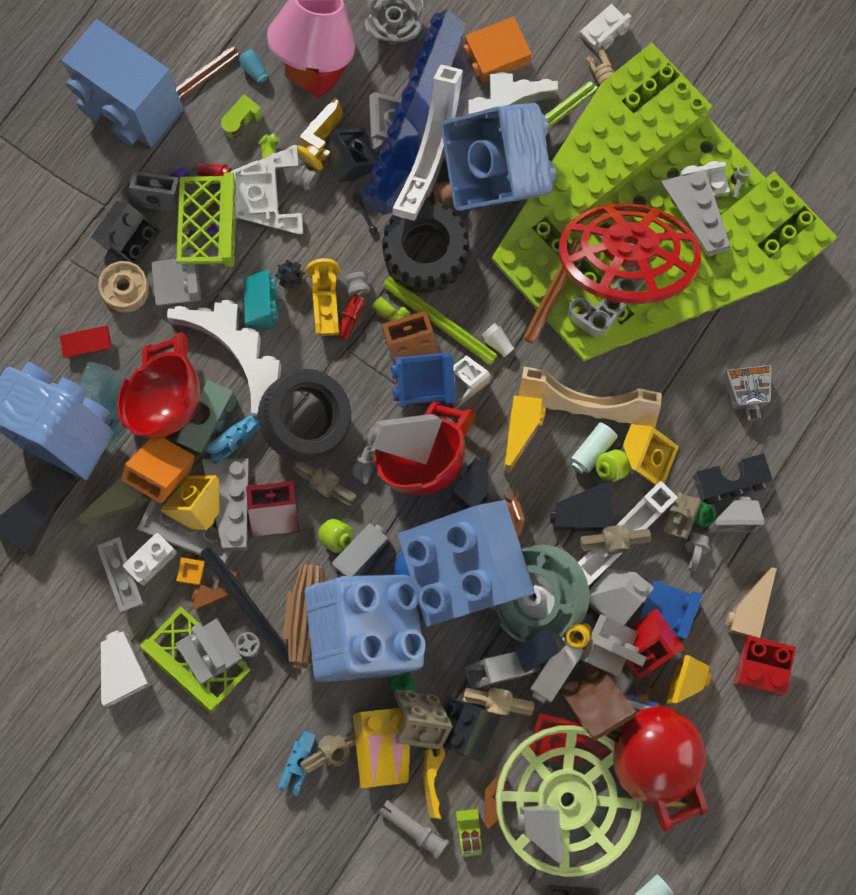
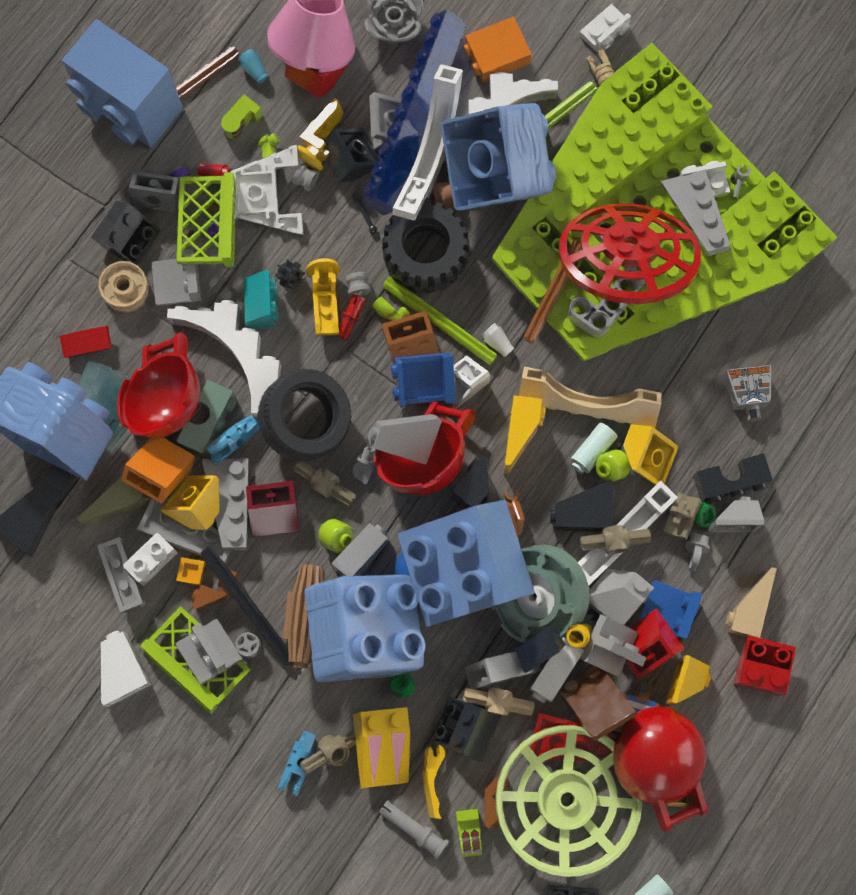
dark tan bracket [394,690,452,749] -> none
light grey slope [517,805,563,863] -> none

